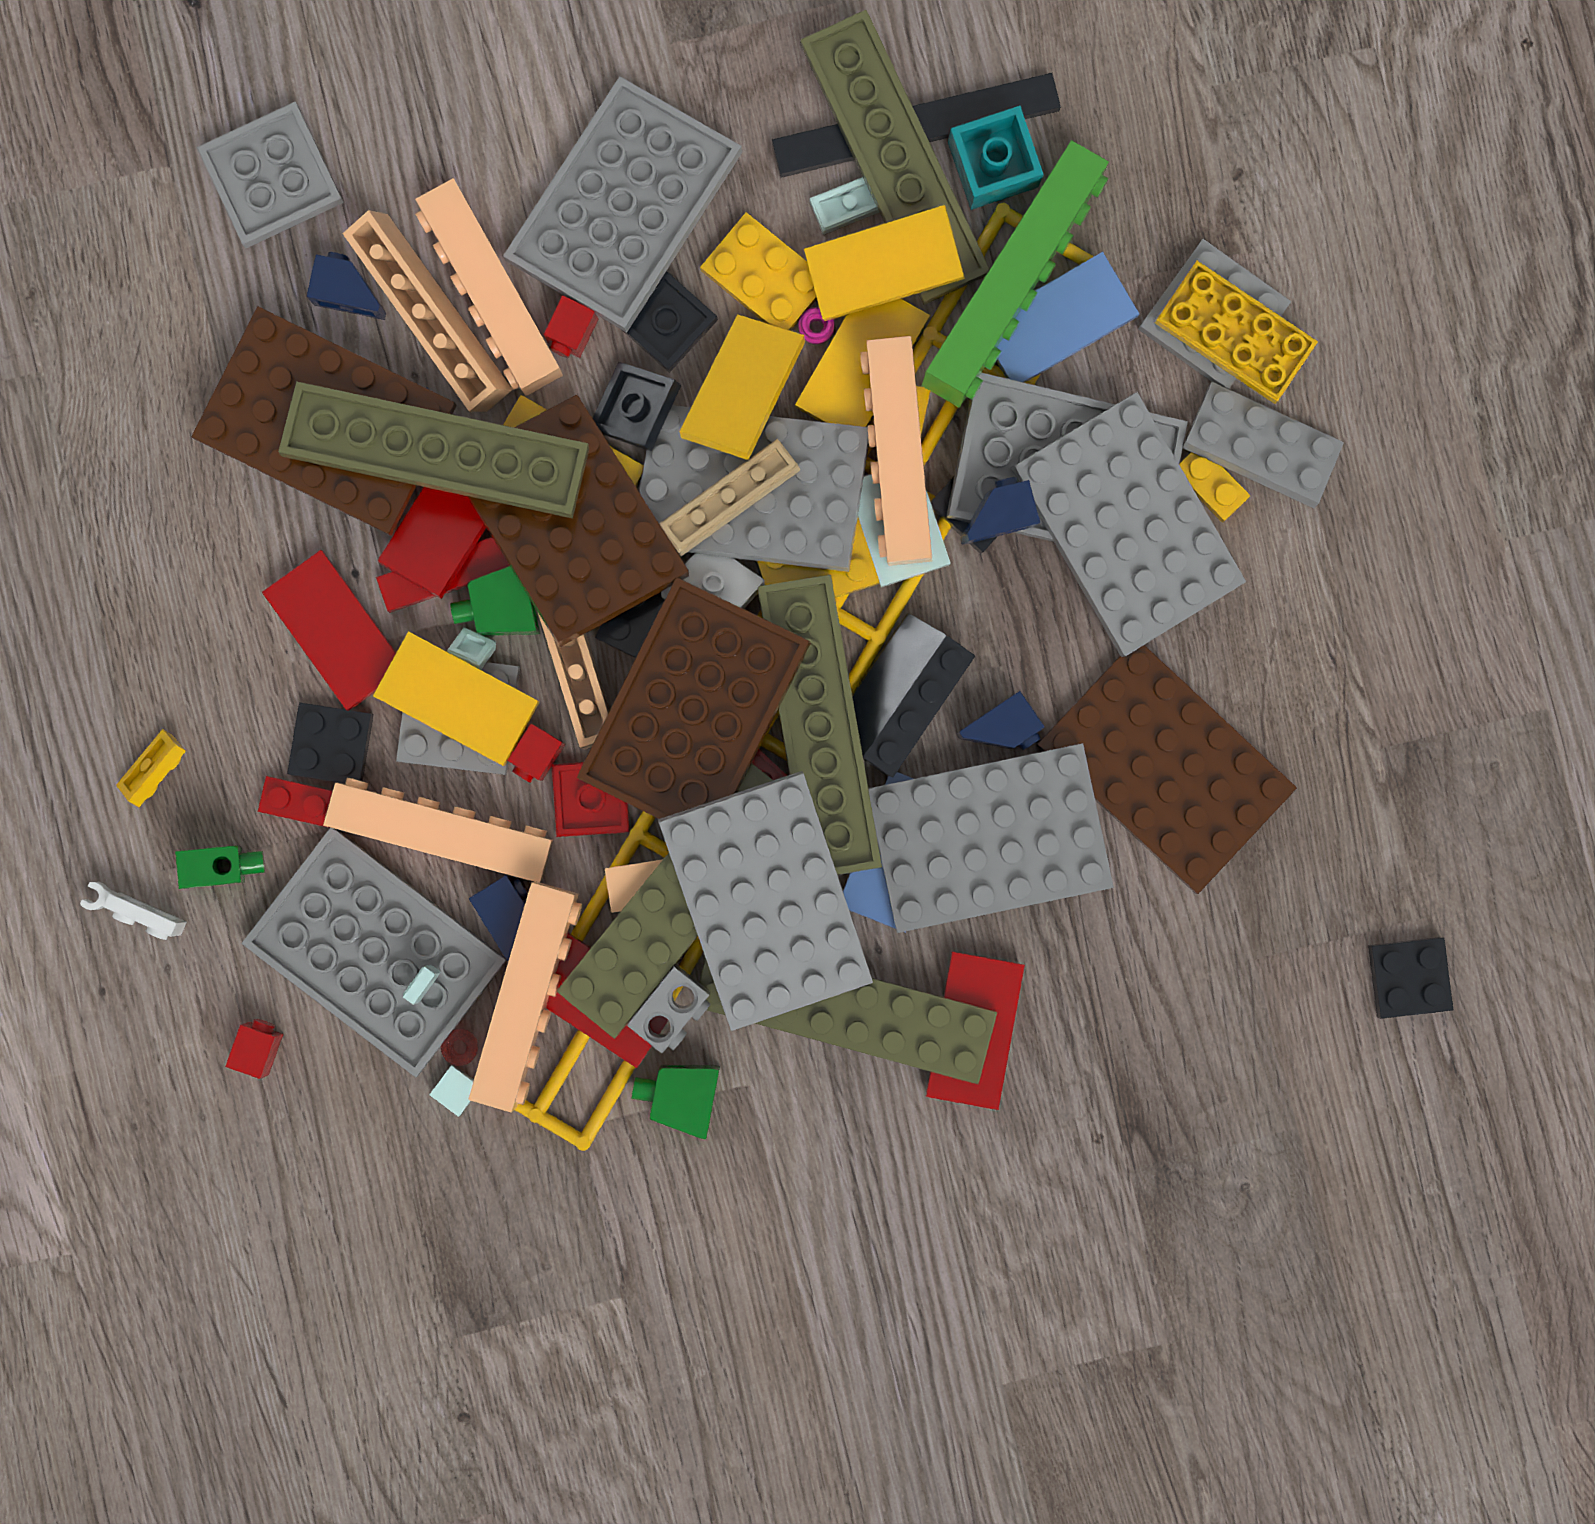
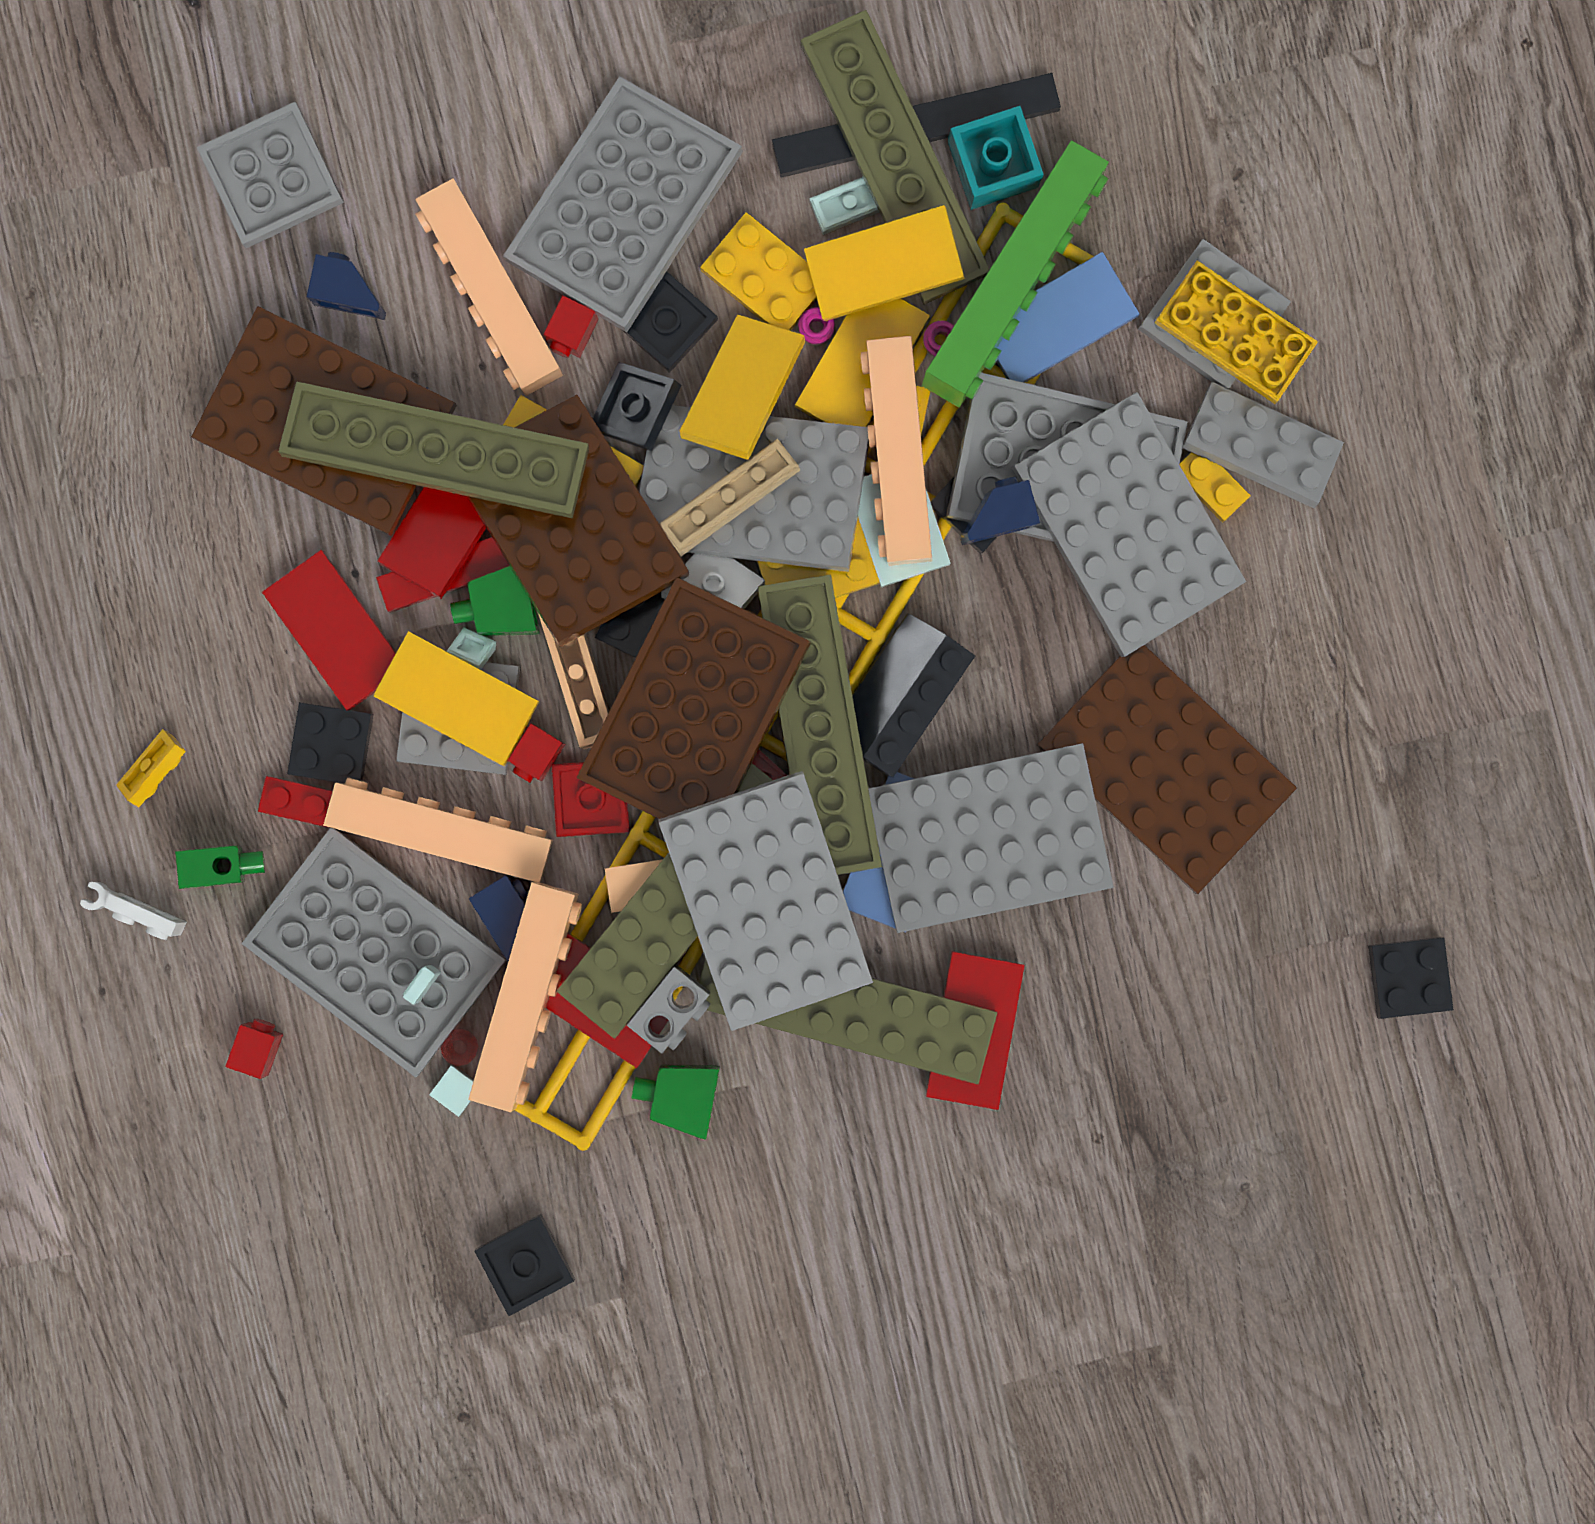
light nougat brick [342,210,513,412] -> none
dark blue slope [956,691,1044,750] -> none
none -> black plate [474,1214,575,1316]
none -> dark pink plate [923,321,954,356]

